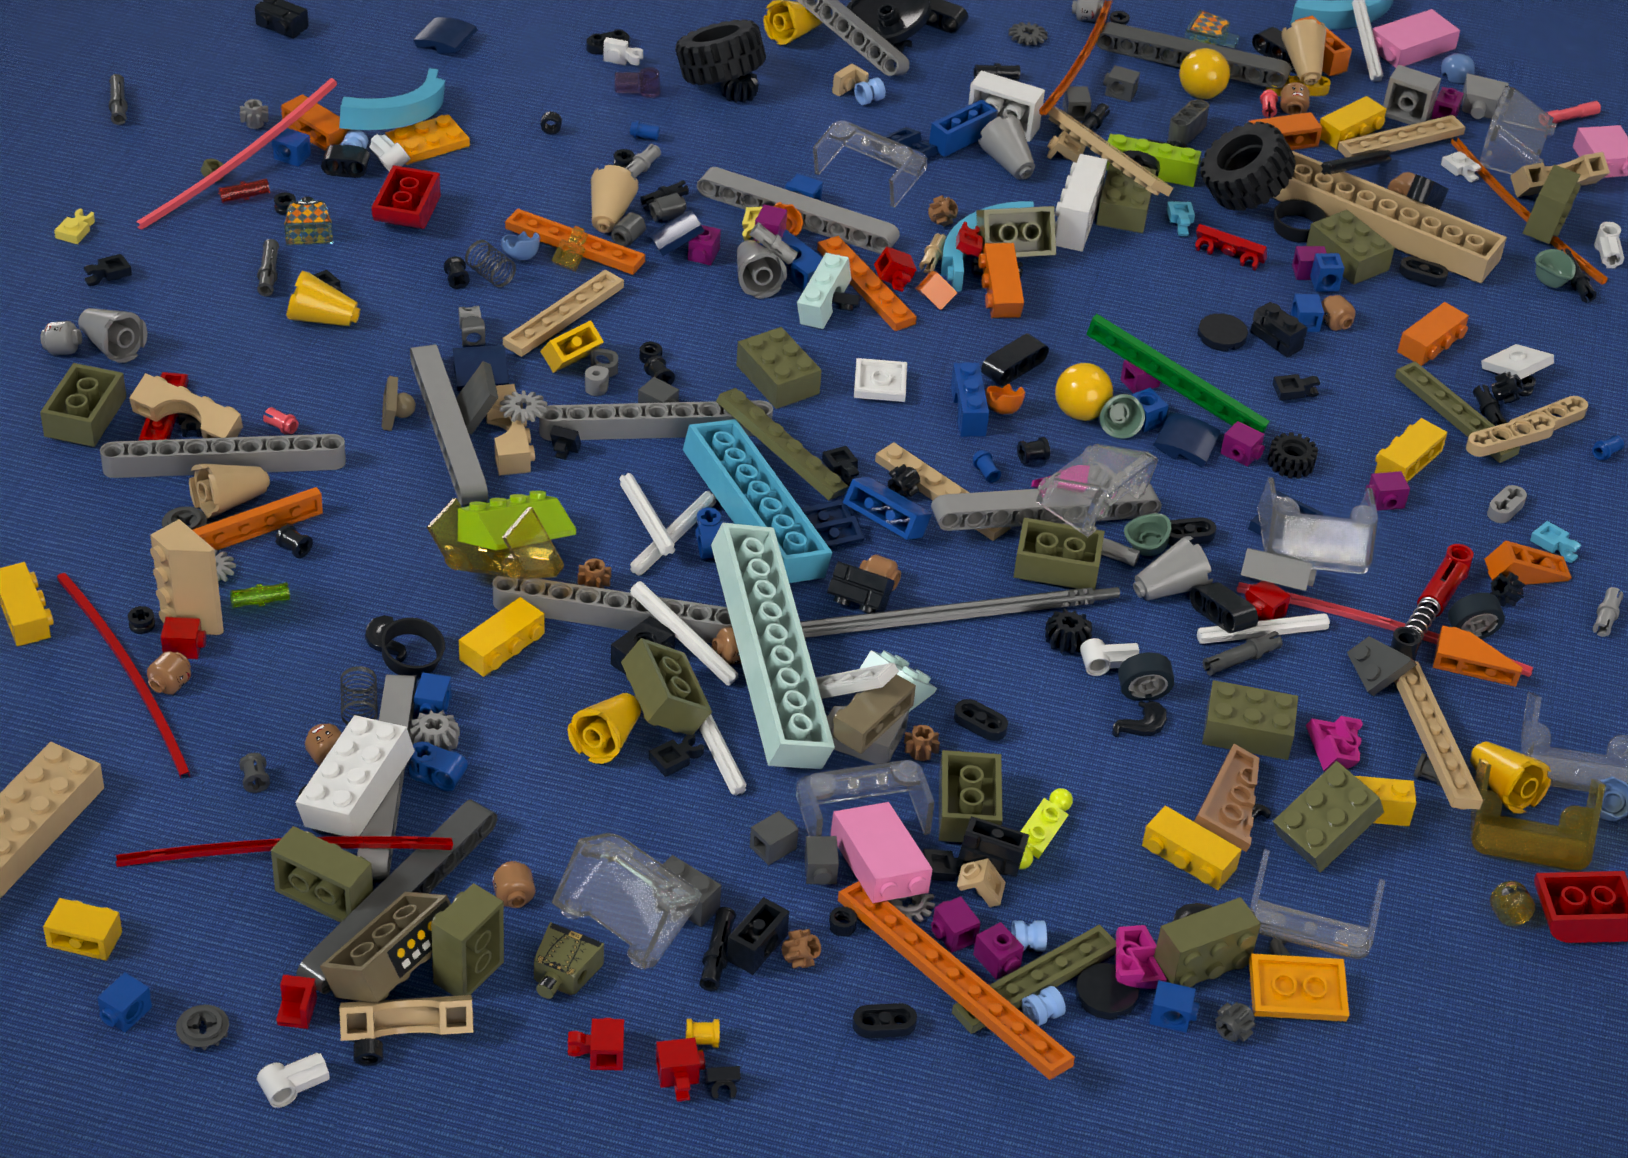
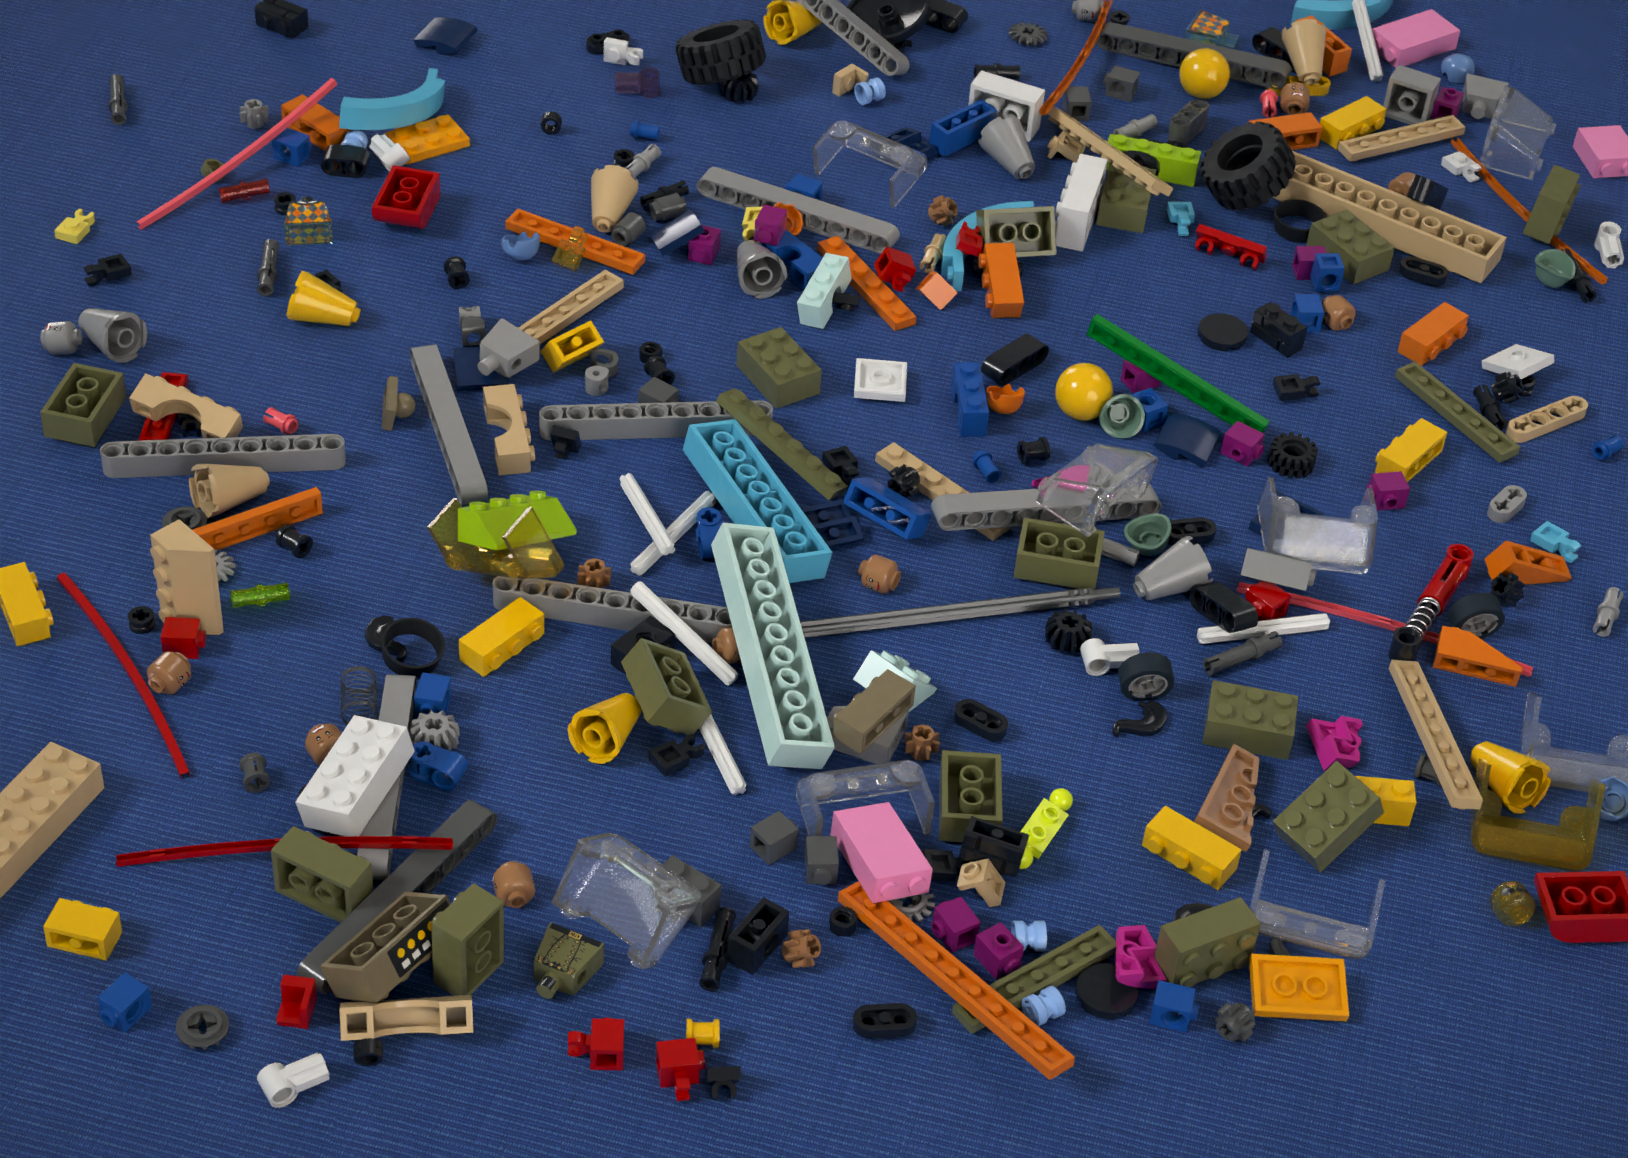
dark grey tile [456,361,498,434] -> none
dark grey piece [465,240,516,287] -> none
light grey gear [500,390,547,423] -> none
light grey pin [749,222,798,265] -> none
white tile [816,663,899,699] -> none
black brick [827,561,894,613] -> none
black pin [1082,103,1110,131] -> none
black axle [1321,150,1392,175] -> none
dark grey wing [1347,636,1417,696] -> none
tan beam [1466,414,1556,457] -> none
tan arch [1510,152,1610,197] -> none
coral piece [1538,101,1601,127] -> none
none -> light grey torso [477,318,540,377]
none -> light grey pin [1113,114,1158,138]

